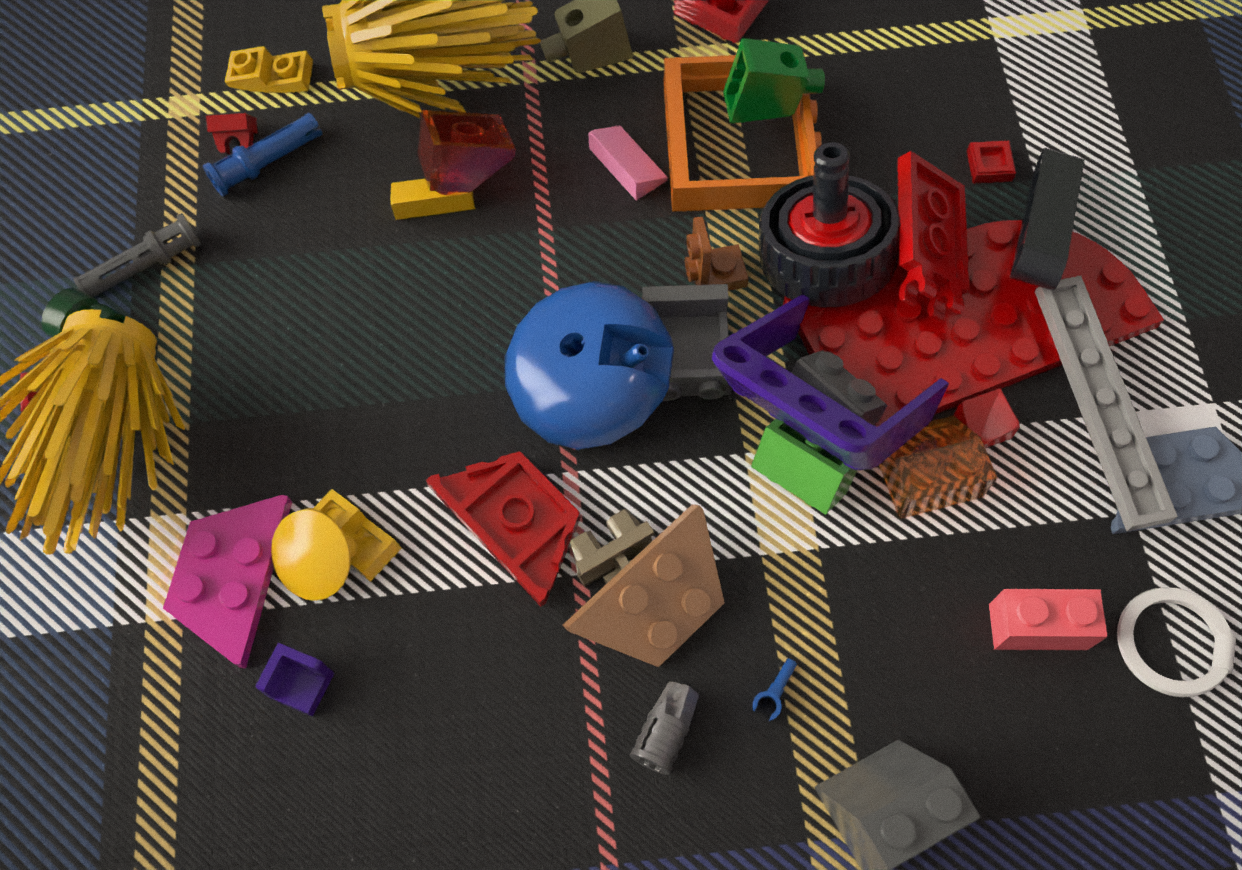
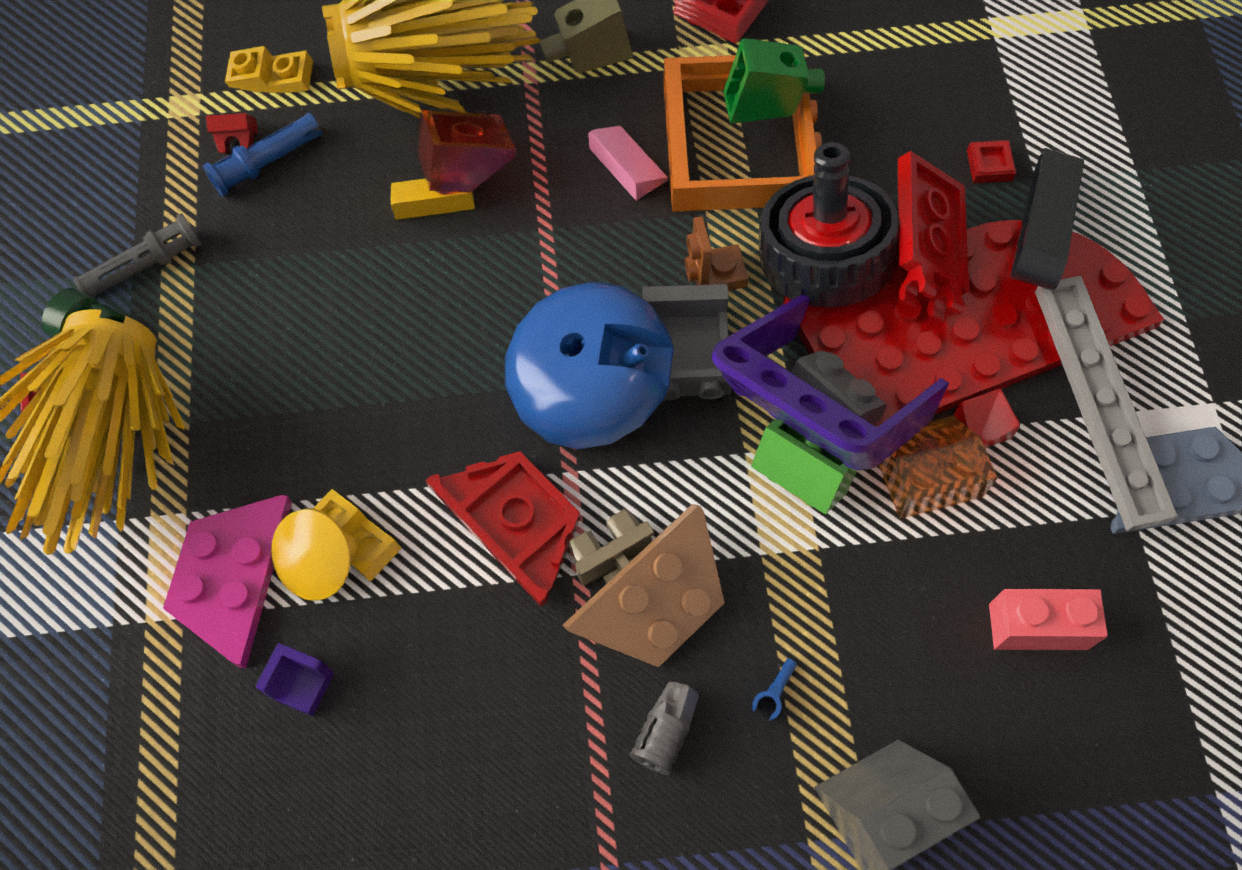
white piece [1117,587,1236,697] -> none

